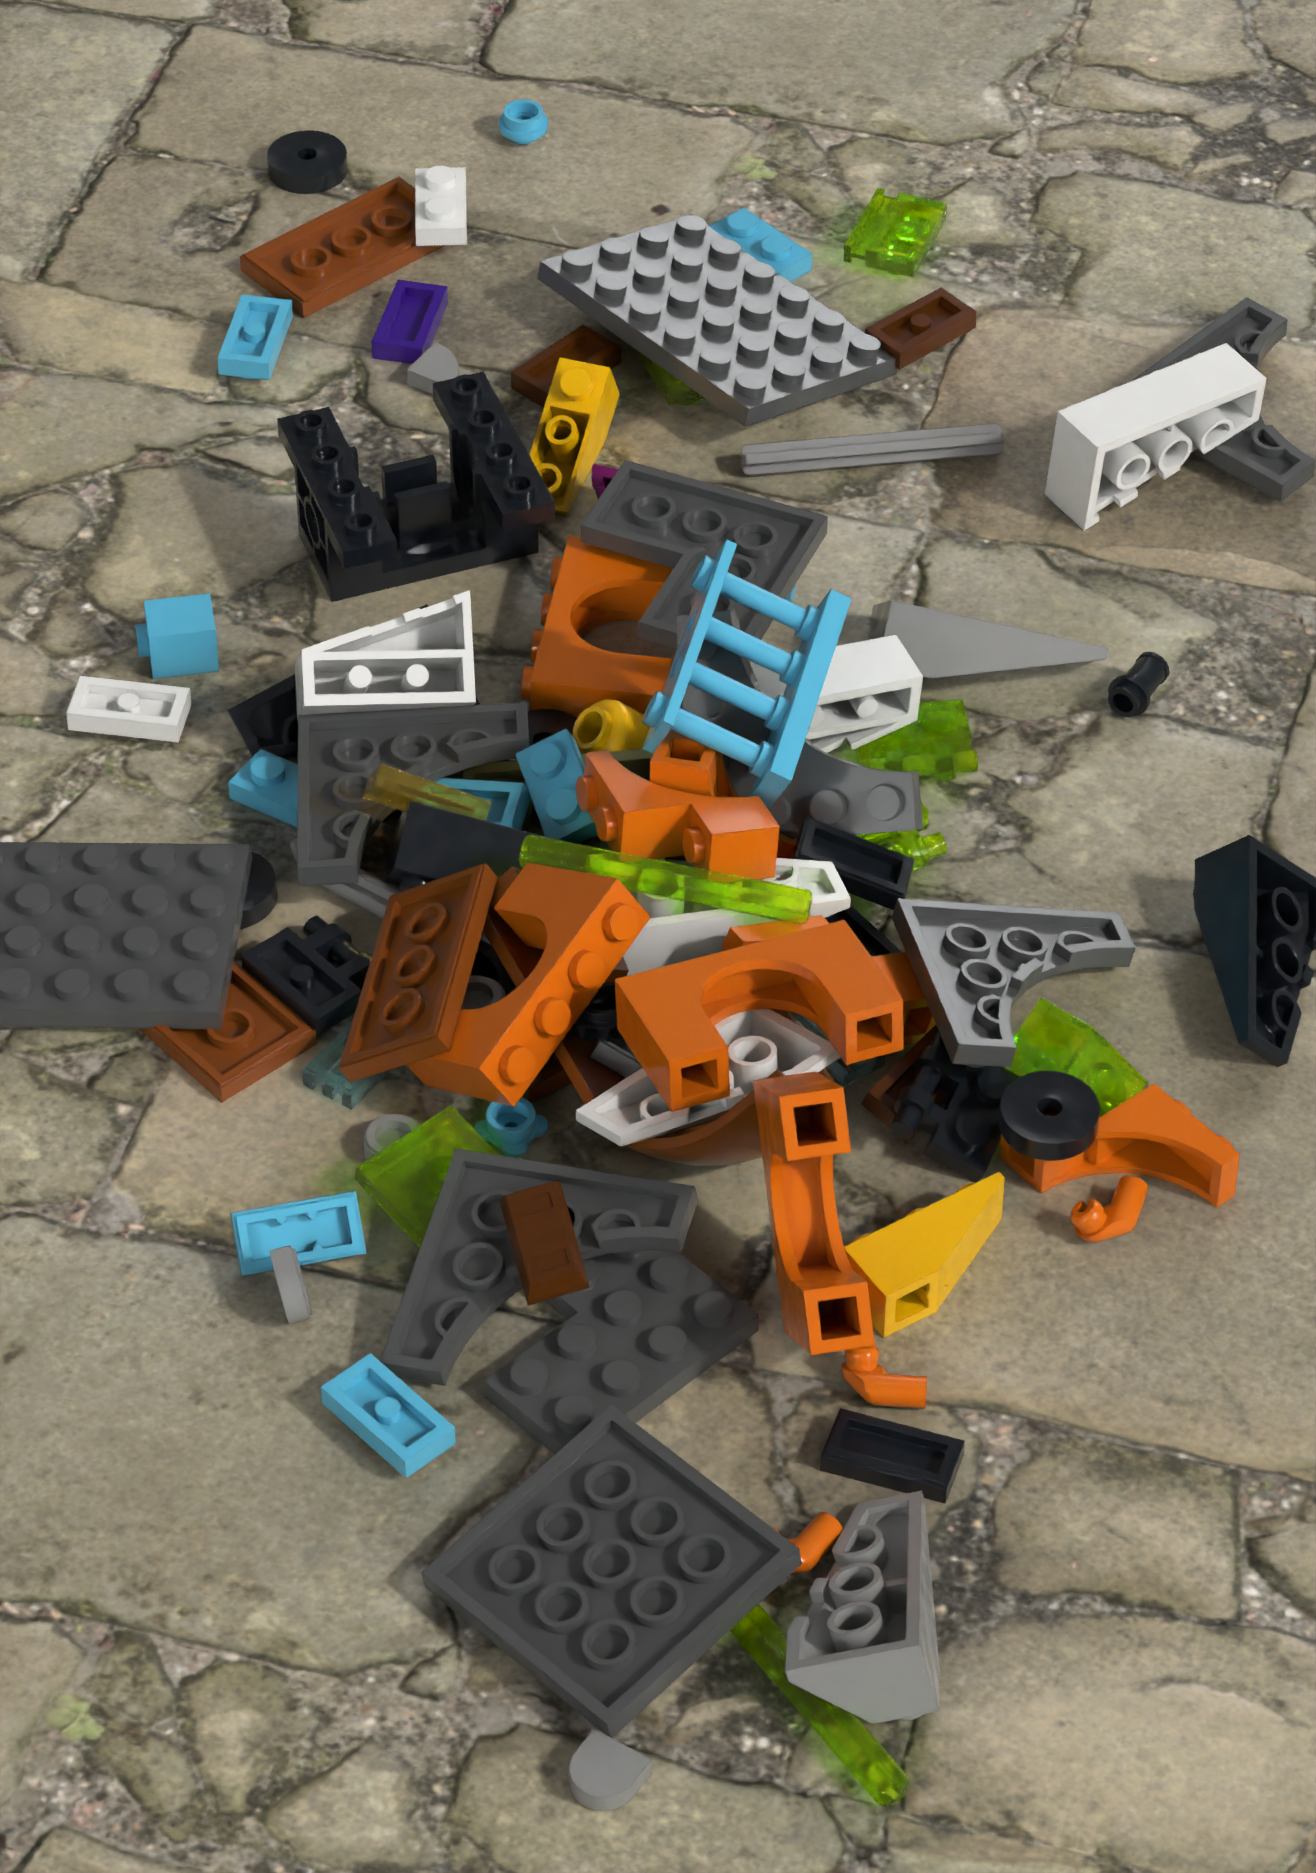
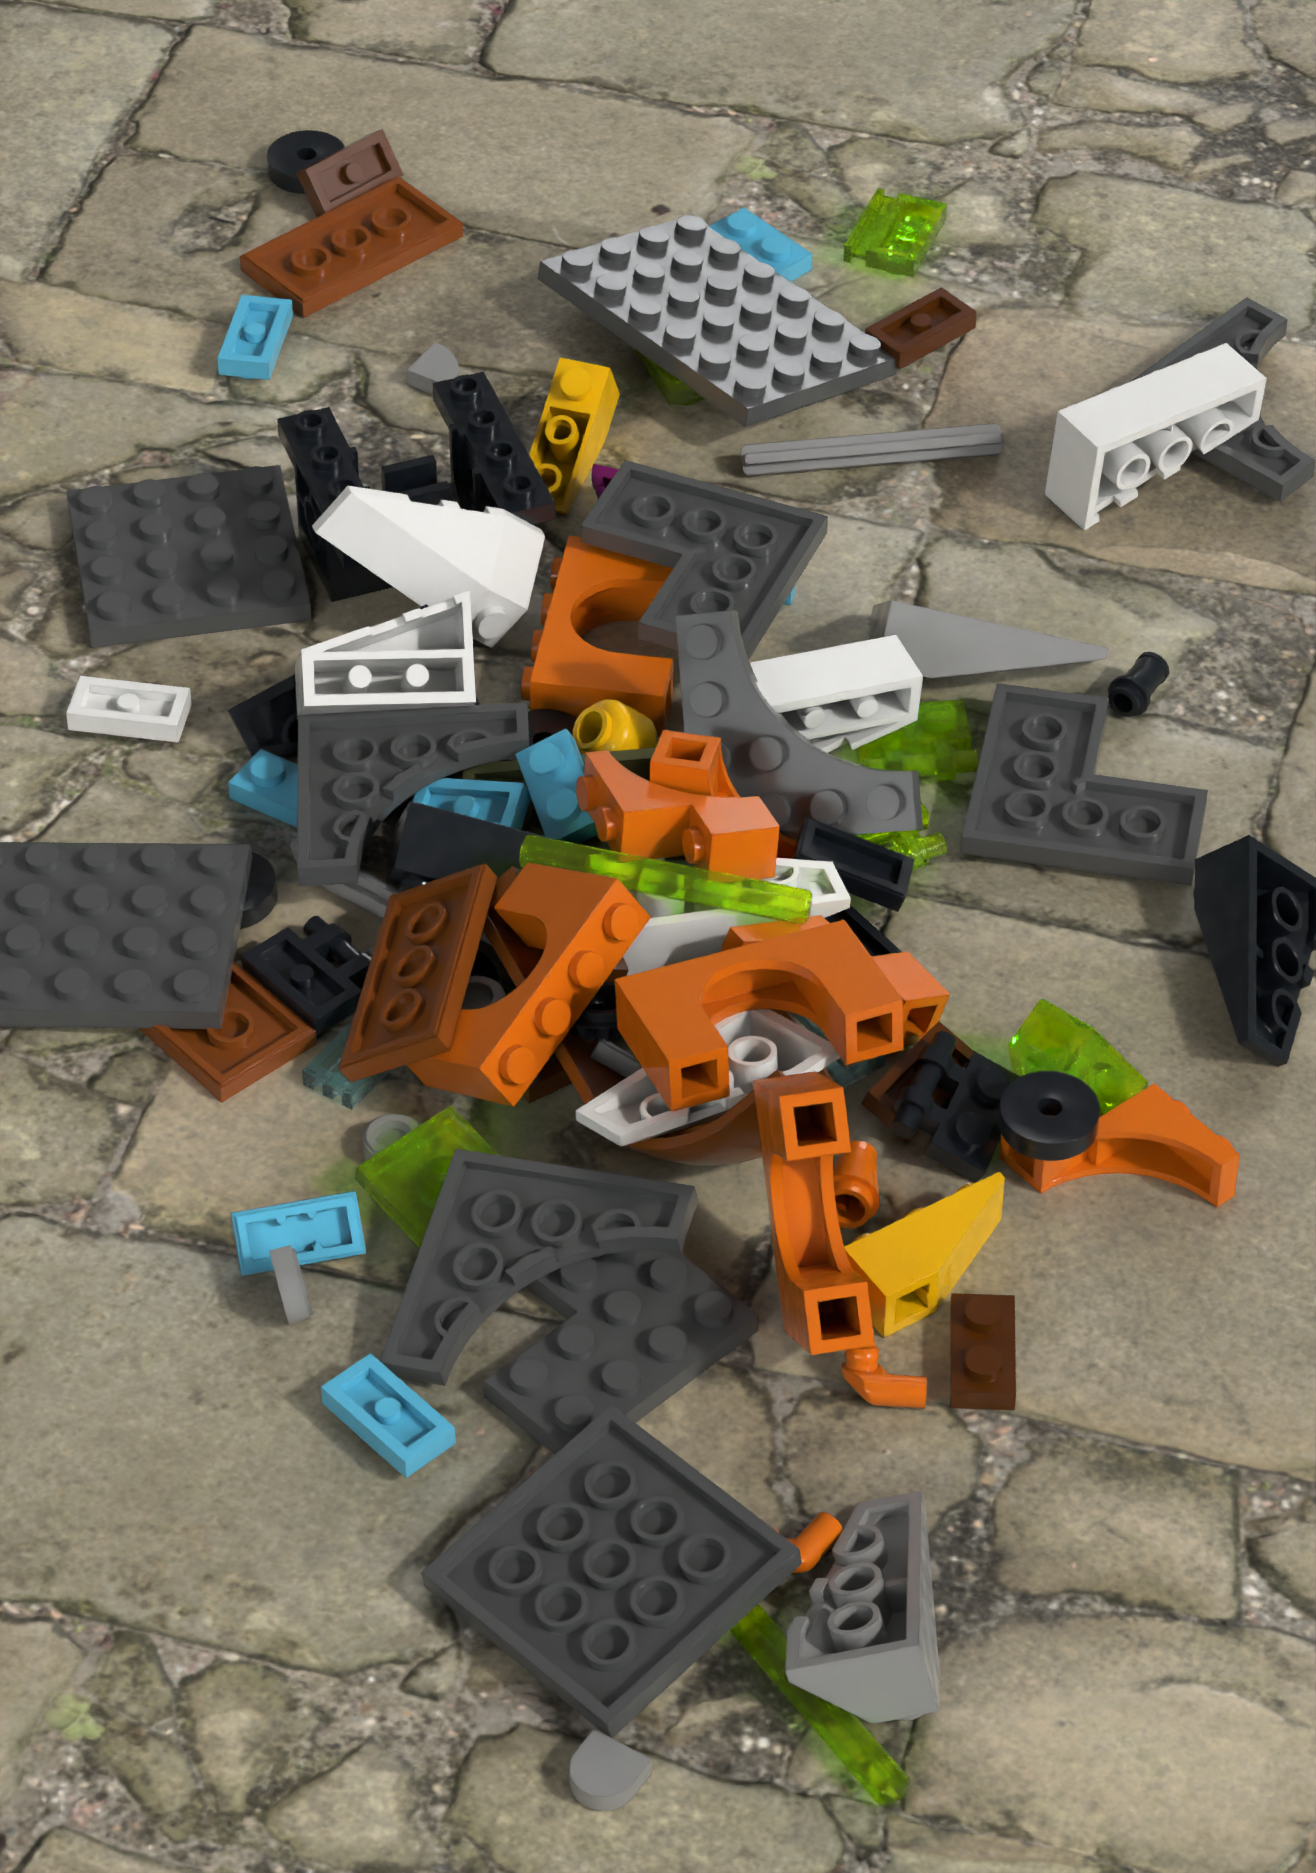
medium azure brick [135,593,219,679] -> none
clear yellow tile [362,764,492,821] -> none
dark purple tile [371,280,448,364] -> none
white plate [415,166,467,246] -> none
medium azure plate [474,1097,548,1158] -> none
medium azure plate [499,99,548,144] -> none
reddish brown tile [499,1181,590,1306] -> none
reddish brown tile [511,325,621,408] -> none
medium azure fence [642,539,852,808] -> none
black tile [820,1408,965,1504] -> none
dark grey plate [891,898,1136,1068] -> none
orange arm [1070,1175,1148,1243] -> none
none -> dark grey plate [66,465,311,648]
none -> reddish brown plate [296,129,404,217]
none -> white wedge [312,486,545,648]
none -> orange cone [833,1140,880,1228]
none -> reddish brown plate [950,1293,1016,1410]
none -> dark grey plate [961,683,1208,886]

